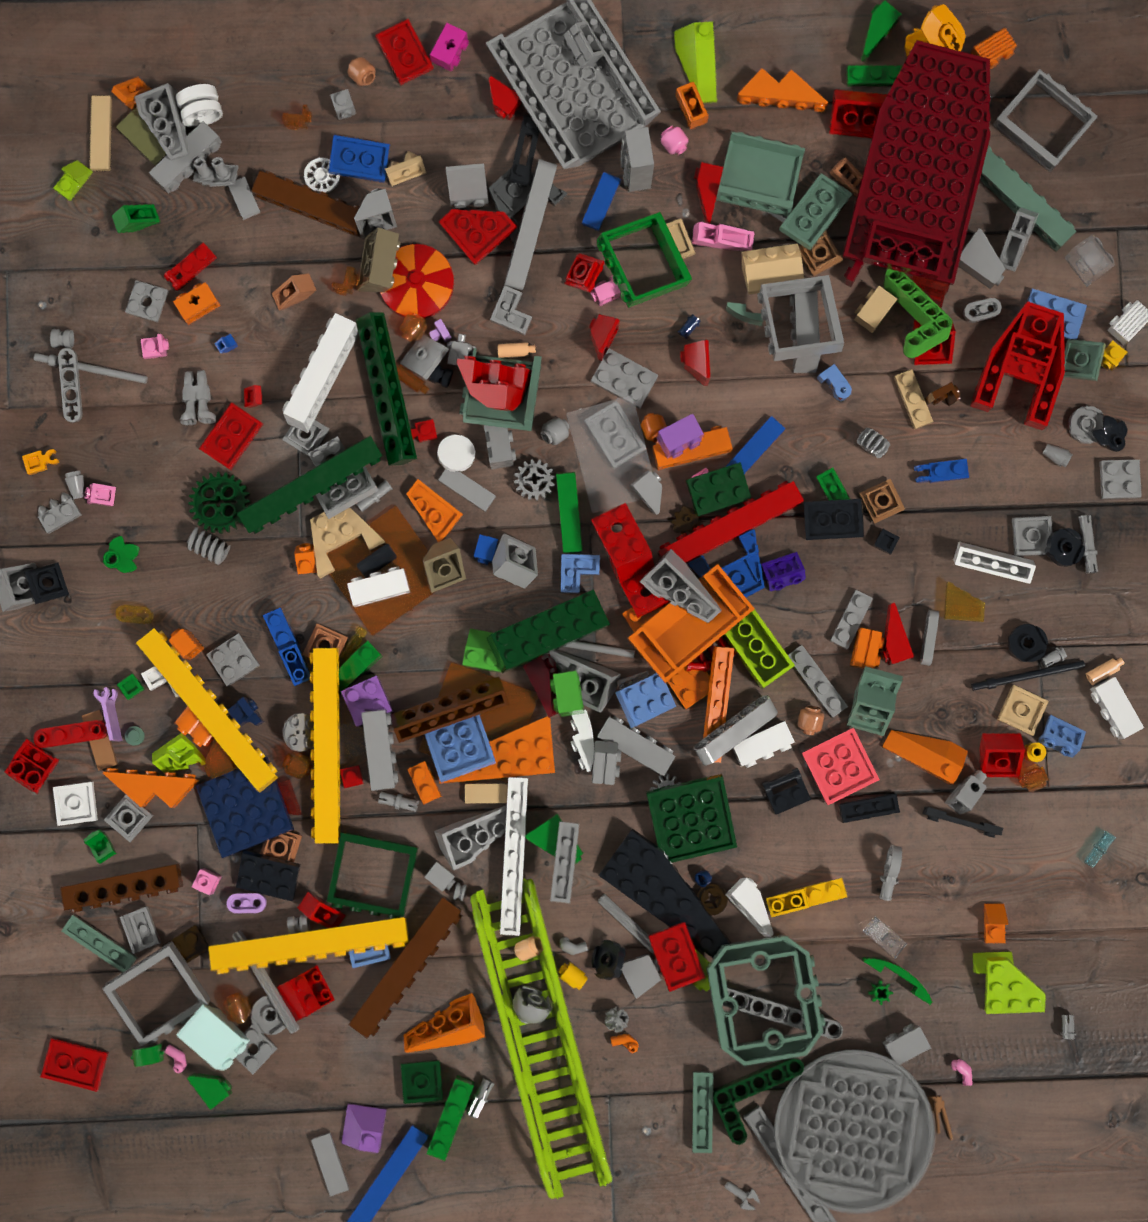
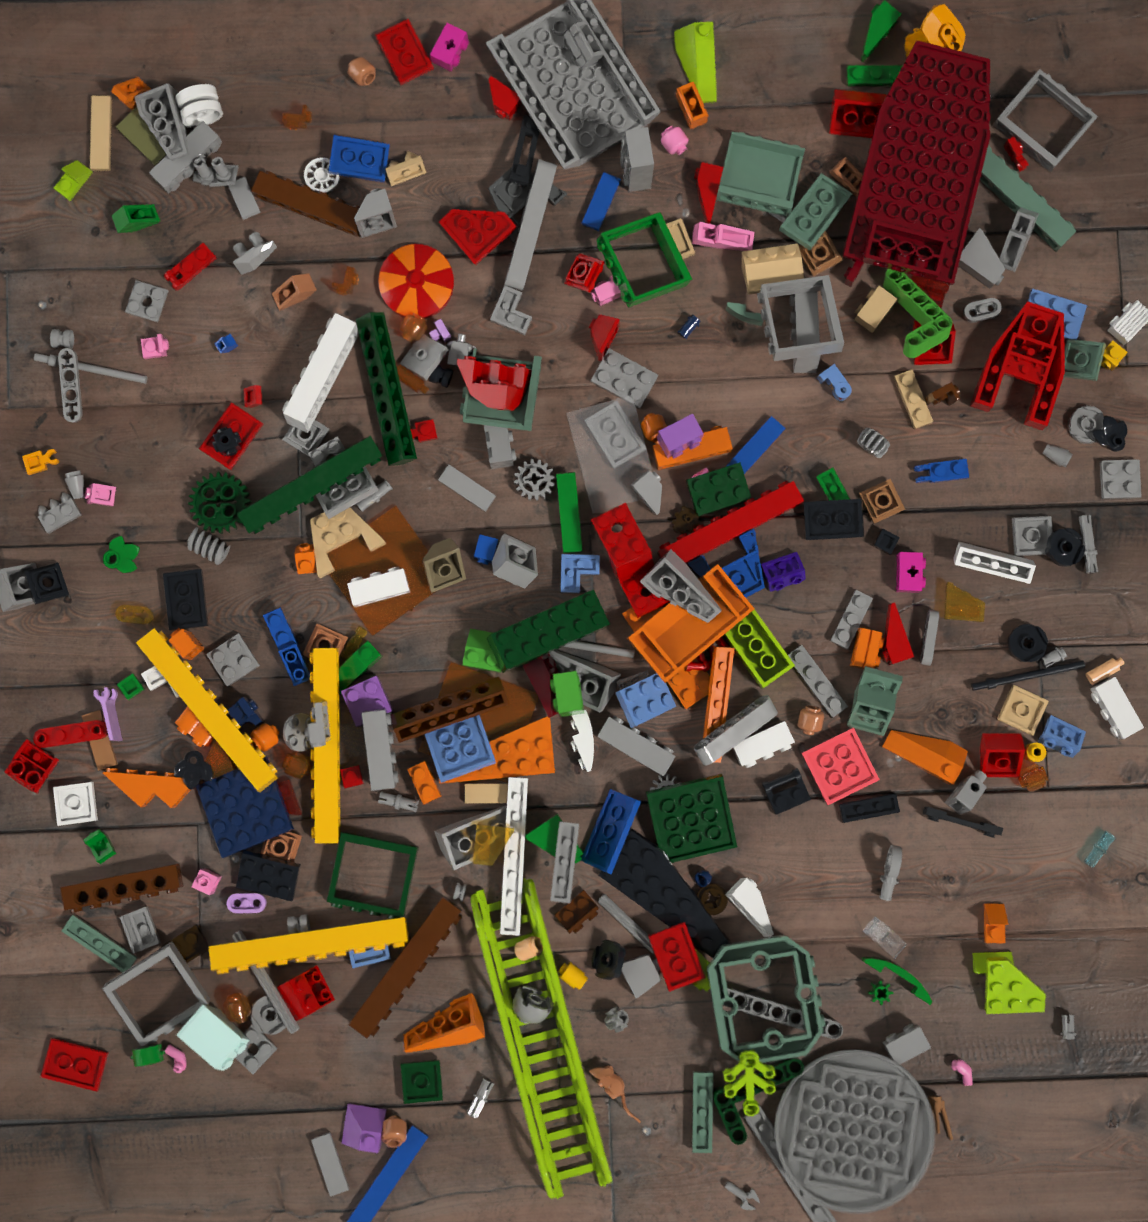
light grey piece [104,794,154,842] -> none
sand green plate [125,726,145,746] -> none
lime slope [152,733,207,773] -> none
orange brick [173,282,221,325] -> none
light grey piece [180,370,216,425] -> none
green slope [187,1073,233,1110] -> none
red slope [297,892,346,928] -> none
light grey brick [330,89,356,120] -> none
black slope [356,544,397,578] -> none
dark tan slope [357,228,400,292] -> none
orange wing [406,479,464,542] -> none
light grey brick [425,861,456,892] -> none
green brick [427,1075,475,1161] -> none
white tile [437,435,475,472] -> none
light grey slope [446,163,488,209] -> none
light nougat cylinder [498,342,536,358] -> none
light grey head [541,417,570,445] -> none
light grey arm [559,937,588,955] -> none
light grey brick [592,741,621,785] -> none
orange arm [610,1034,639,1053] -> none
red slope [680,340,710,386] -> none
orange slope [737,68,828,112] -> none
yellow slope [766,878,848,917] -> none
orange brick [970,27,1017,69] -> none
clear brick [1065,234,1116,287] -> none
none -> black plate [163,569,208,631]
none -> black plate [174,751,213,790]
none -> black brick [212,427,242,456]
none -> light grey connector [233,232,277,275]
none -> orange head [250,723,279,752]
none -> light grey plate [305,701,331,747]
none -> nougat head [381,1116,407,1148]
none -> clear yellow wing [473,824,514,866]
none -> reddish brown bracket [555,890,599,934]
none -> blue plate [581,789,641,874]
none -> nougat animal [589,1065,641,1123]
none -> lime plant [723,1050,776,1116]
none -> dark pink brick [896,552,926,593]
none -> red plate [1003,137,1029,172]

